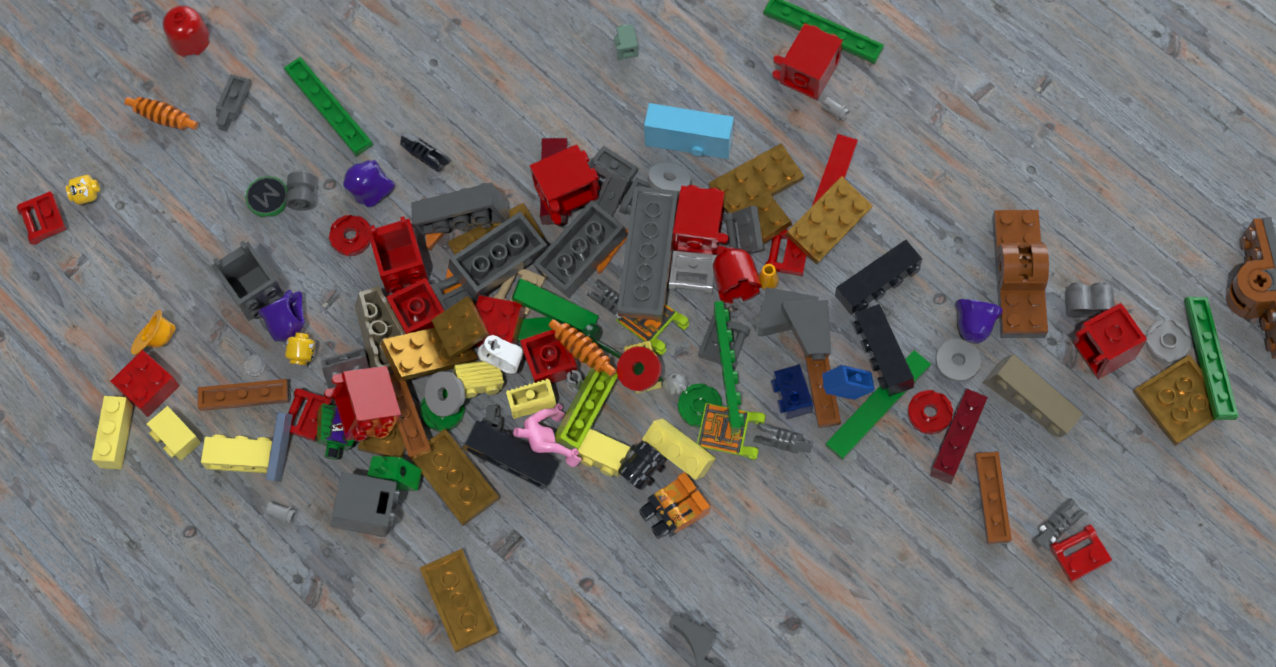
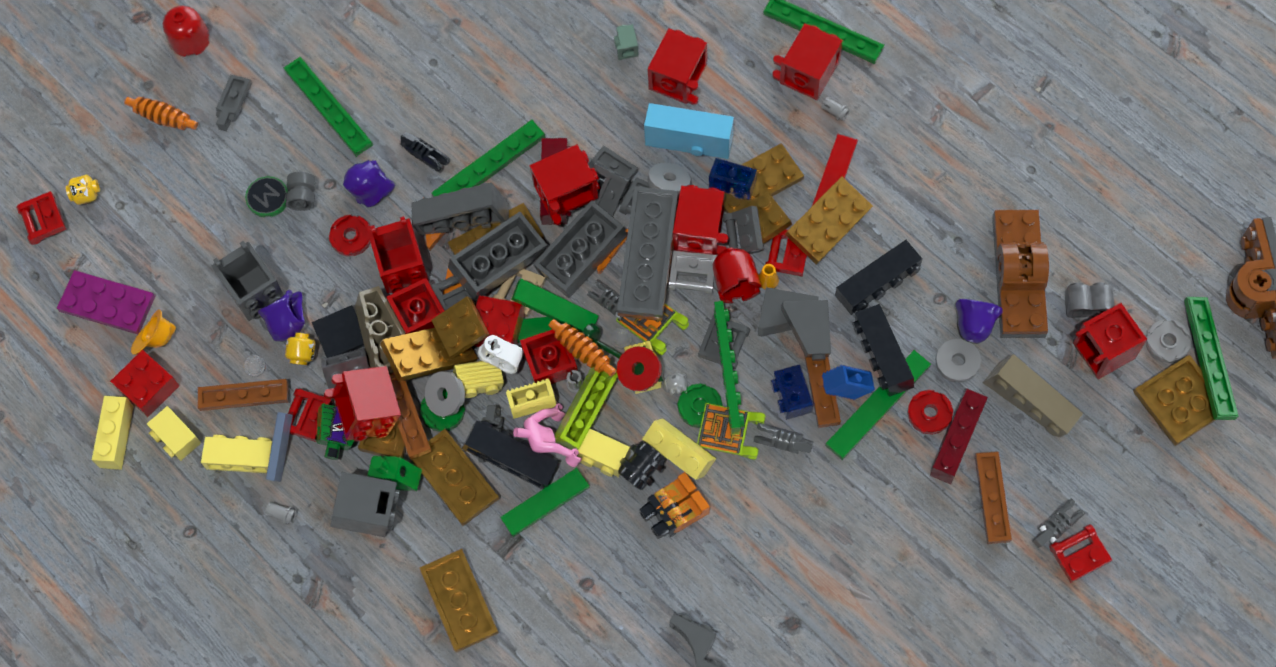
none -> magenta plate [56,270,156,335]
none -> black tile [311,305,365,358]
none -> green plate [431,119,546,197]
none -> green tile [500,468,590,537]
none -> red container [647,28,707,105]
none -> clear blue brick [709,158,757,200]

